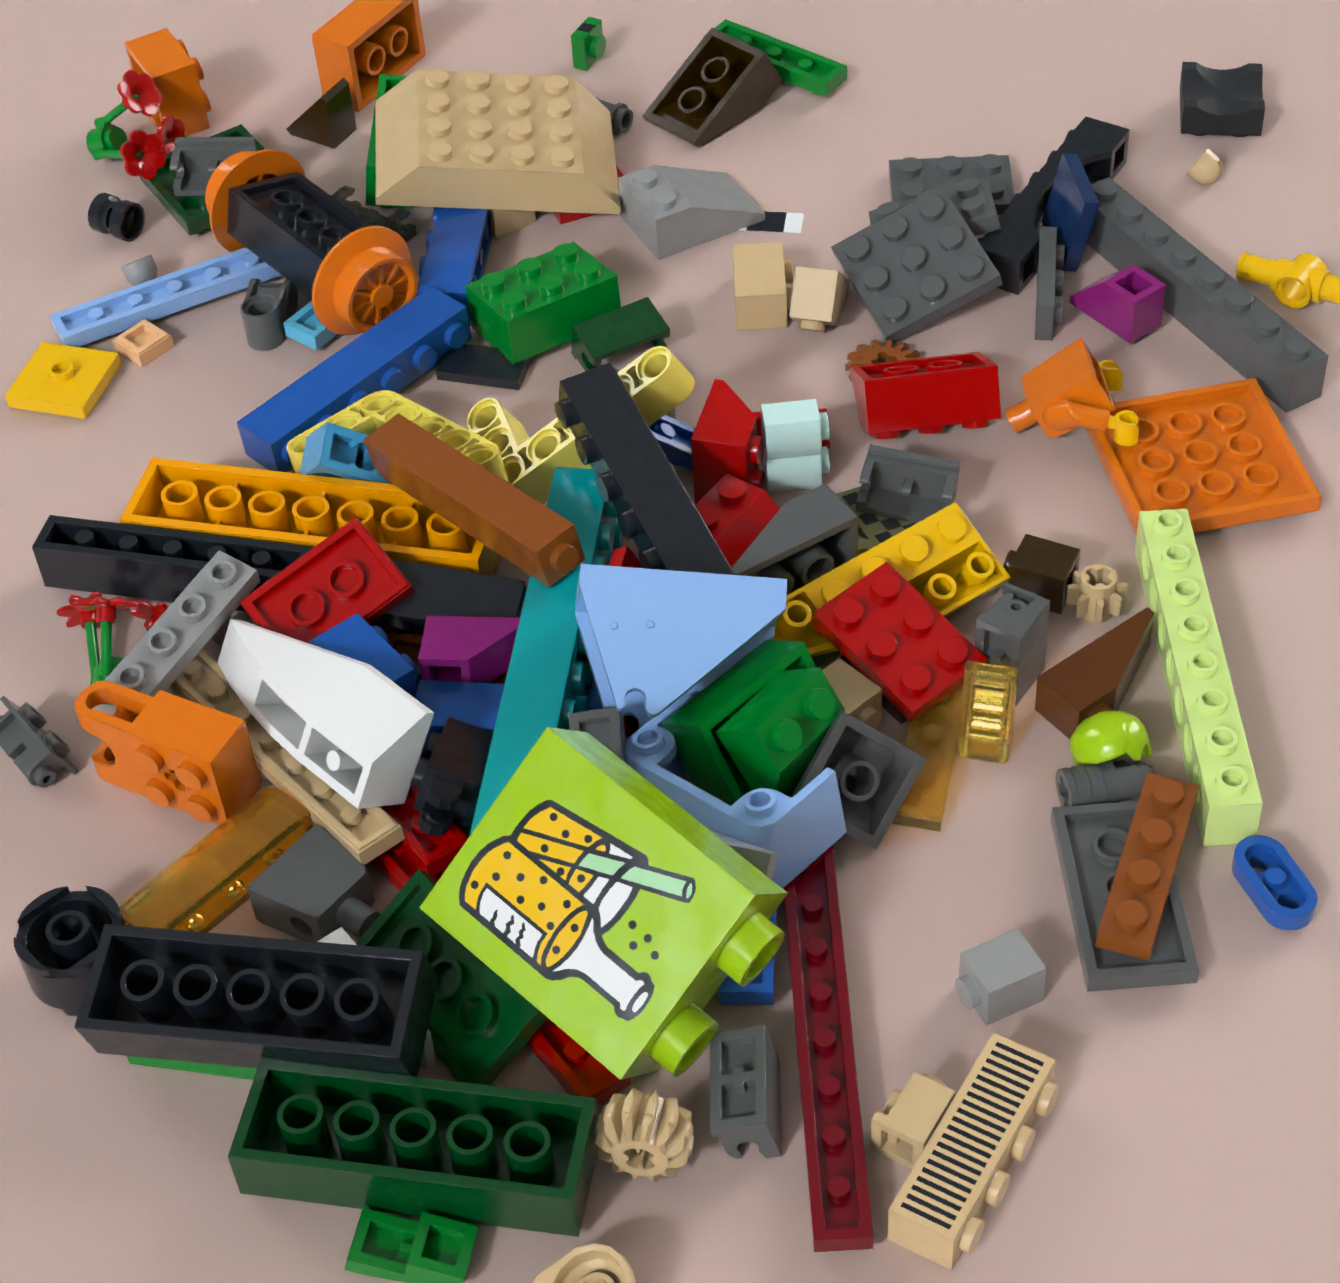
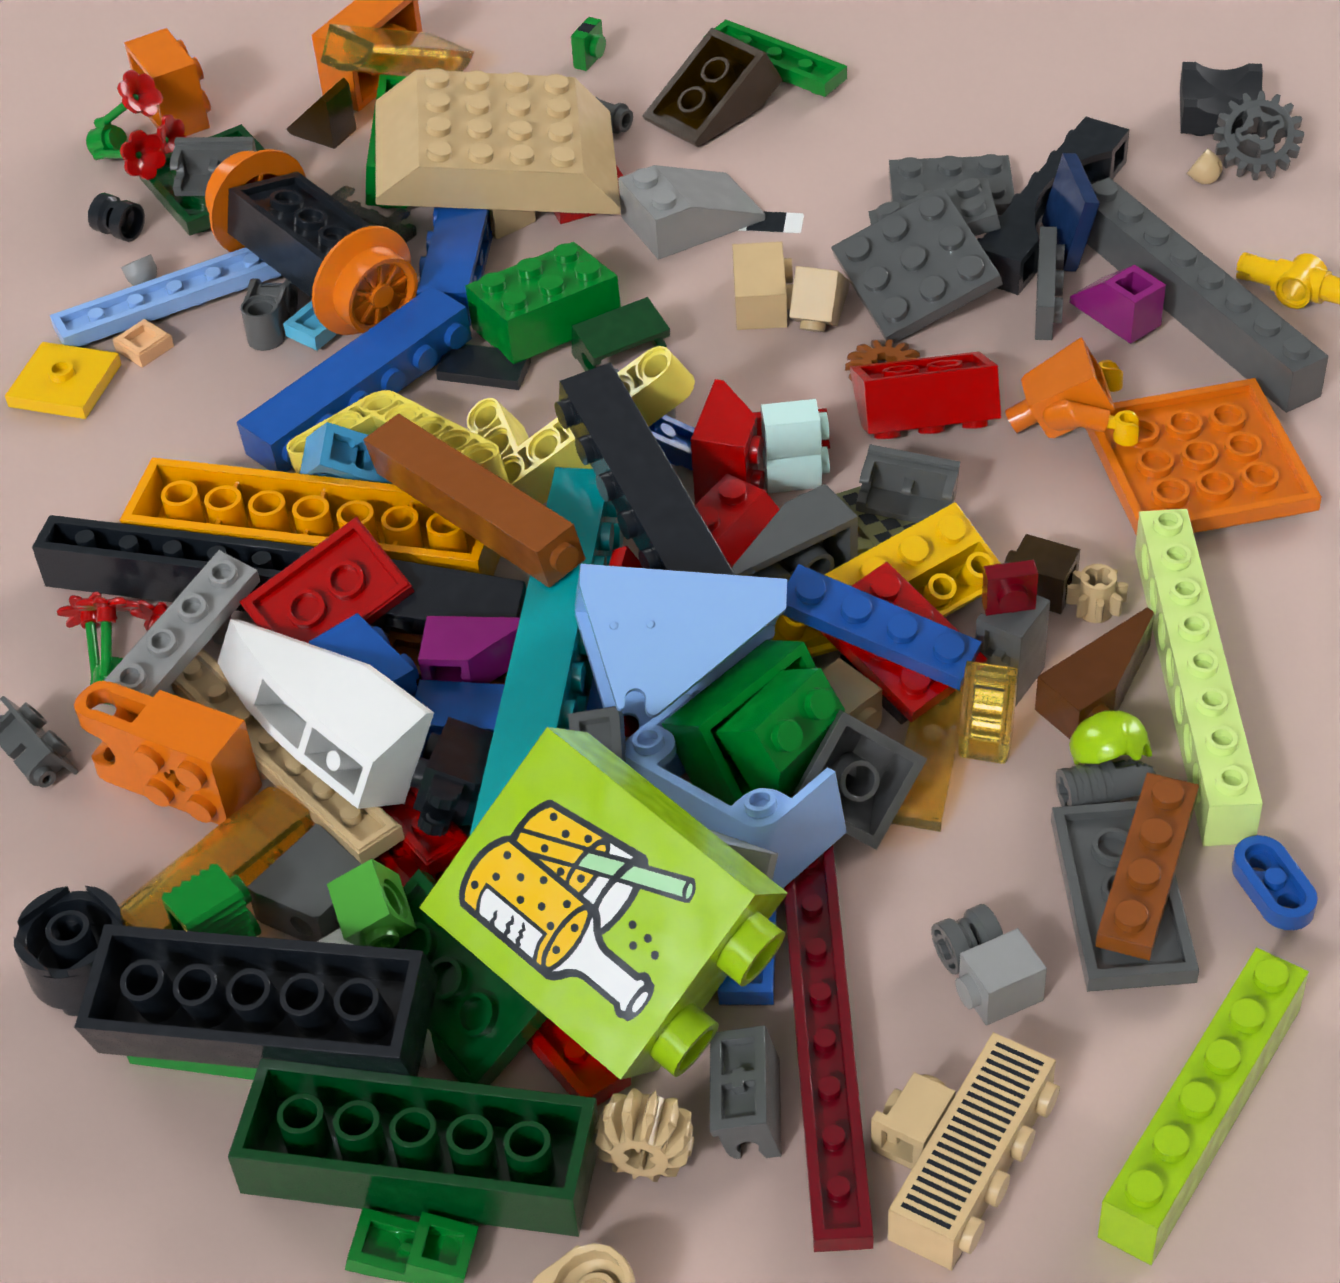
none -> green brick [162,864,262,937]
none -> clear yellow brick [321,24,474,76]
none -> bright green brick [327,858,417,948]
none -> blue plate [782,564,982,690]
none -> dark grey wheel [931,904,1003,975]
none -> dark red plate [982,559,1039,616]
none -> lime brick [1097,947,1309,1266]
none -> dark grey gear [1213,91,1304,181]

